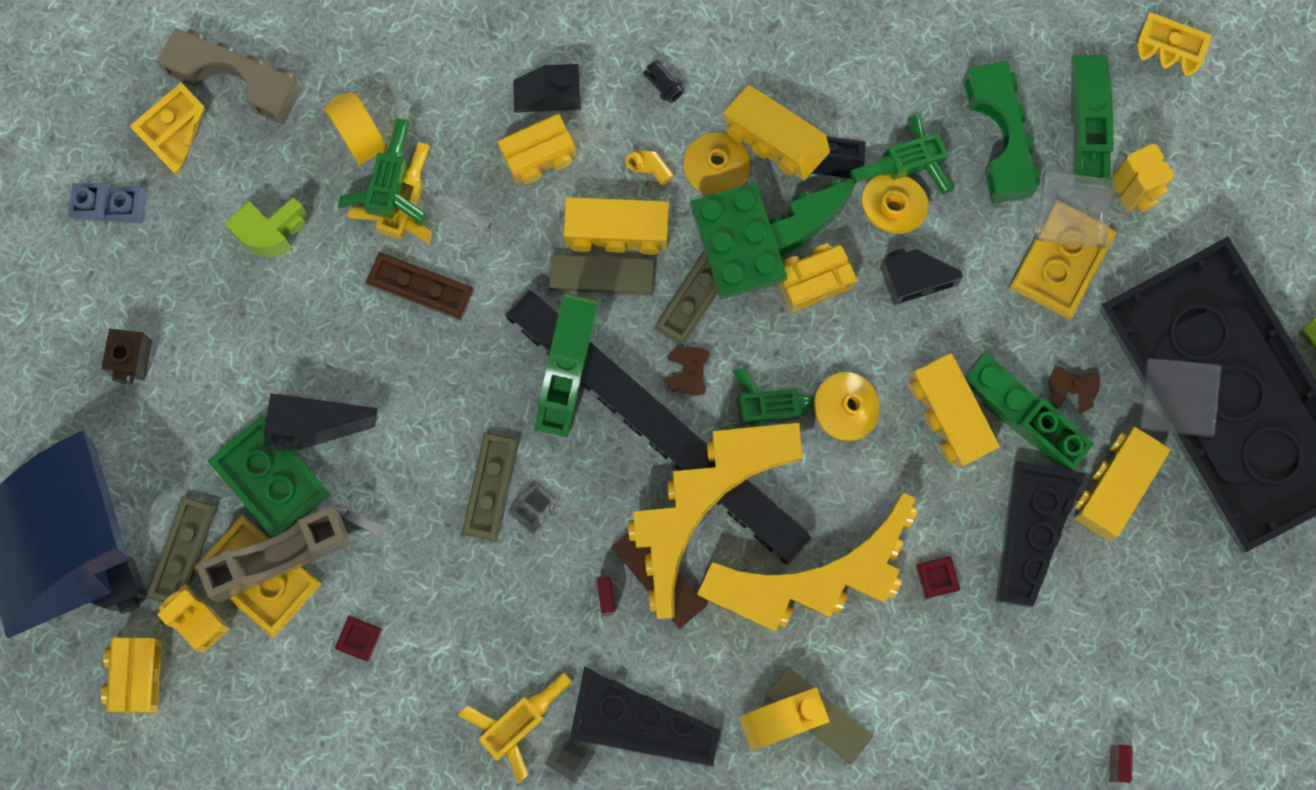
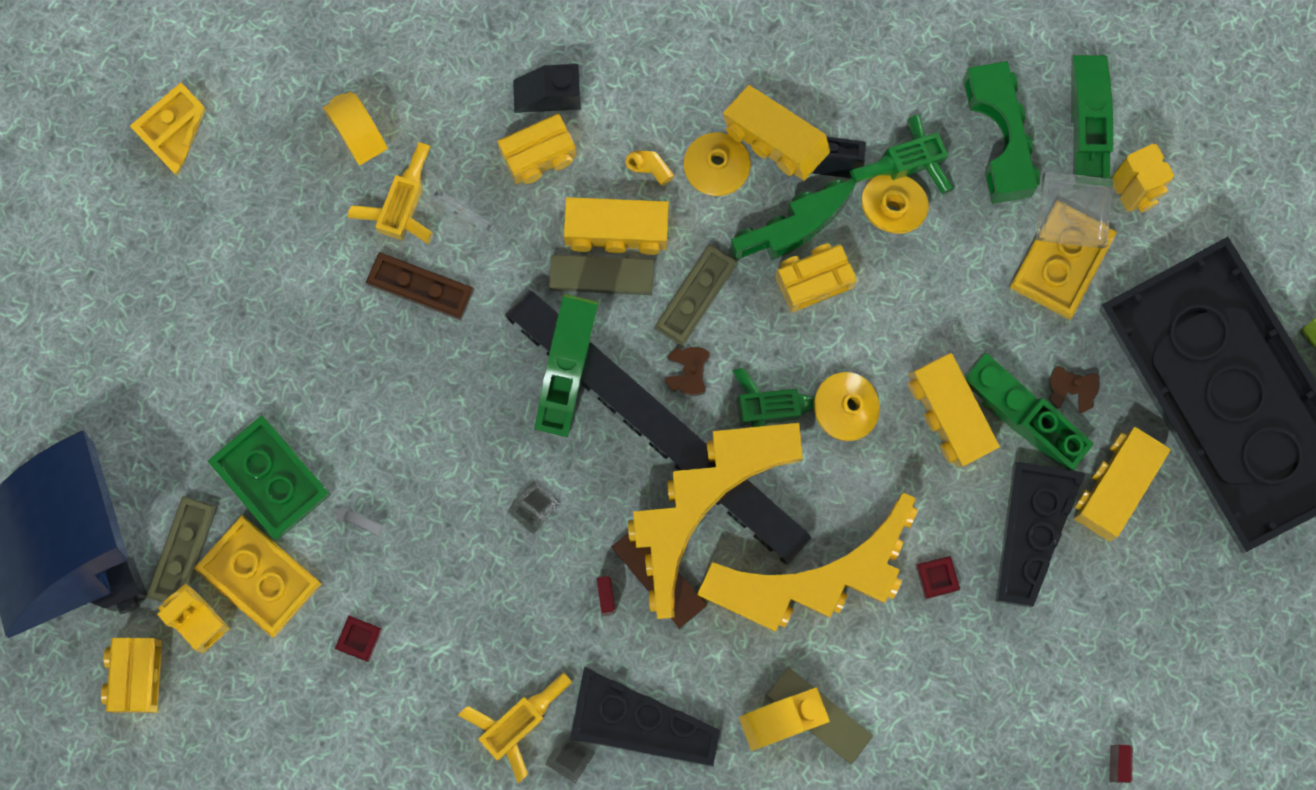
sand blue slope [68,183,147,223] -> none
dark brown brick [101,328,152,384] -> none
dark tan arch [157,28,302,125] -> none
dark tan arch [196,506,352,603] -> none
lime brick [223,197,308,257] -> none
black slope [264,393,378,452] -> none
green piece [338,118,425,225] -> none
olive tile [461,432,519,542] -> none
black pin [643,60,684,103] -> none
green plate [690,182,788,300] -> none
black slope [880,249,963,306] -> none
yellow plate [1135,12,1212,78] -> none
clear tile [1140,358,1221,437] -> none

